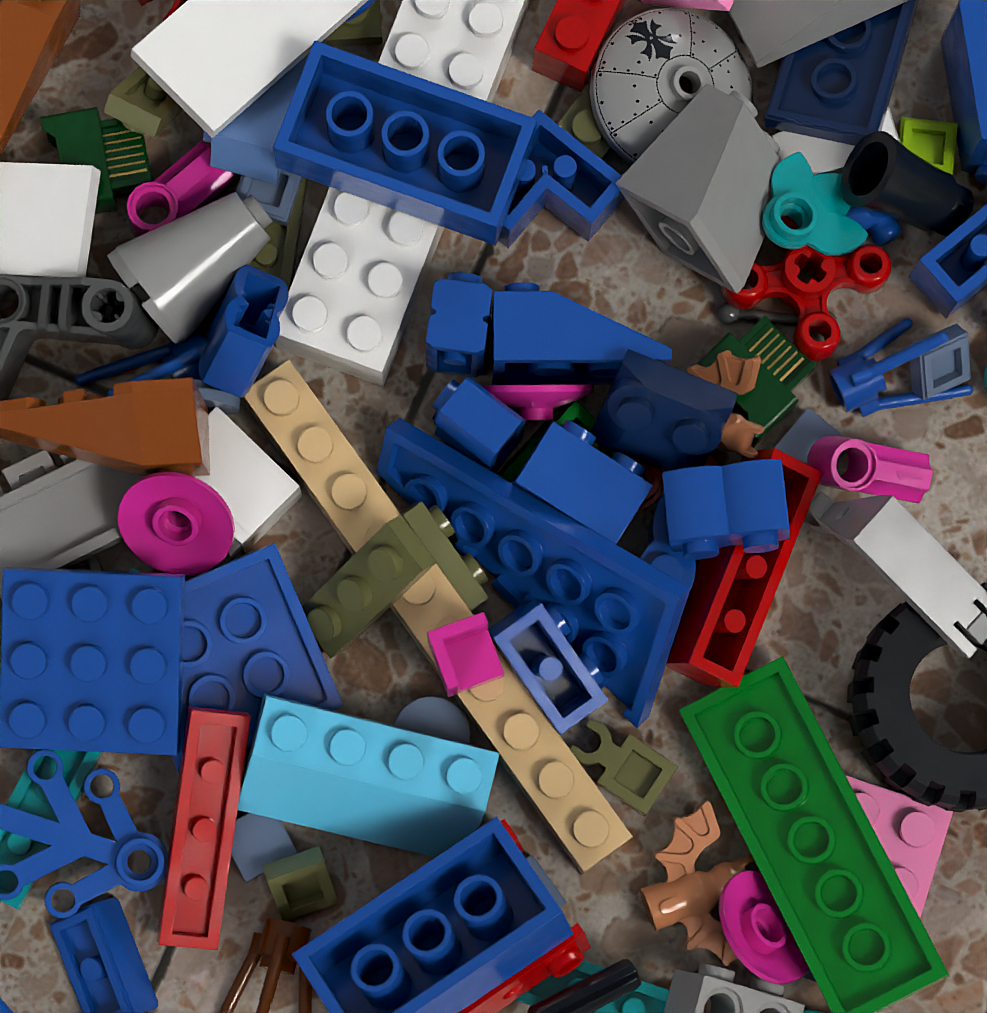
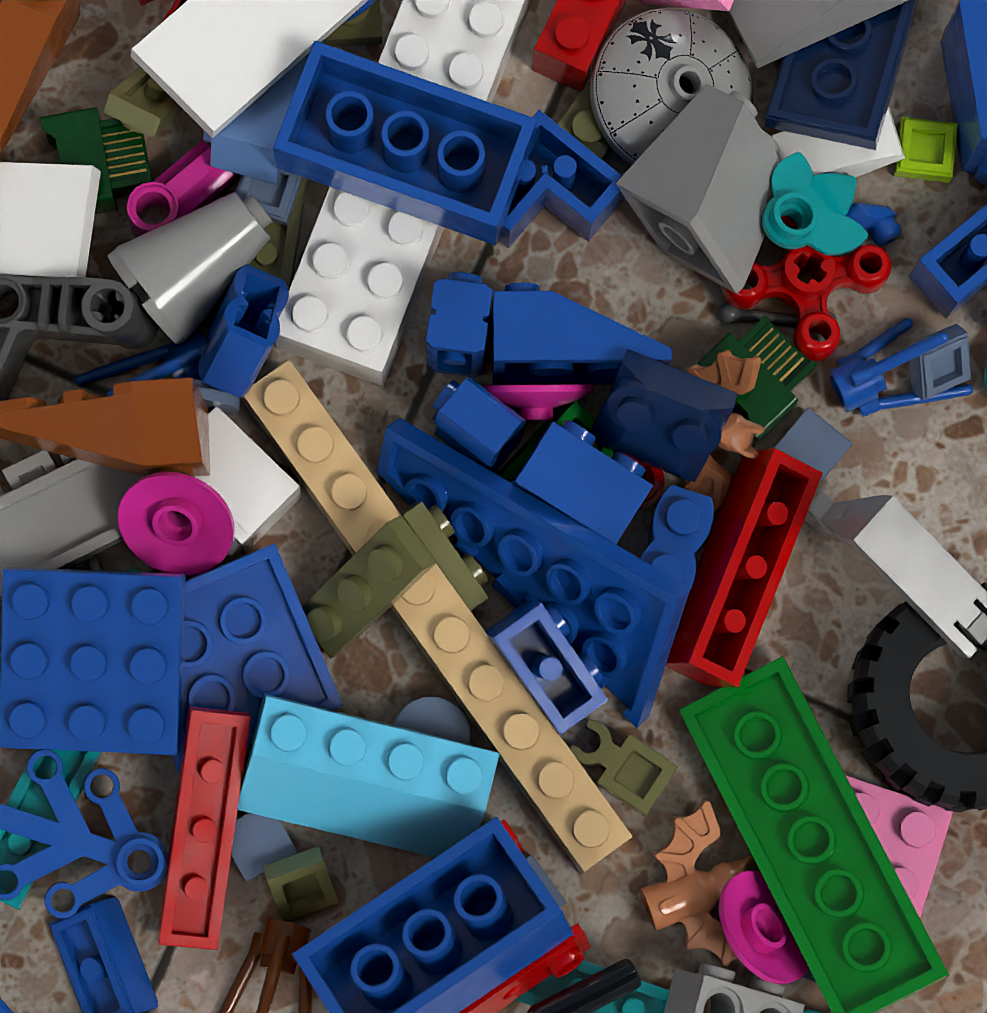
dark pink panel [427,612,504,697] -> none
blue brick [662,459,790,560] -> none
dark pink piece [807,436,933,503] -> none
black plant [841,131,974,236] -> none

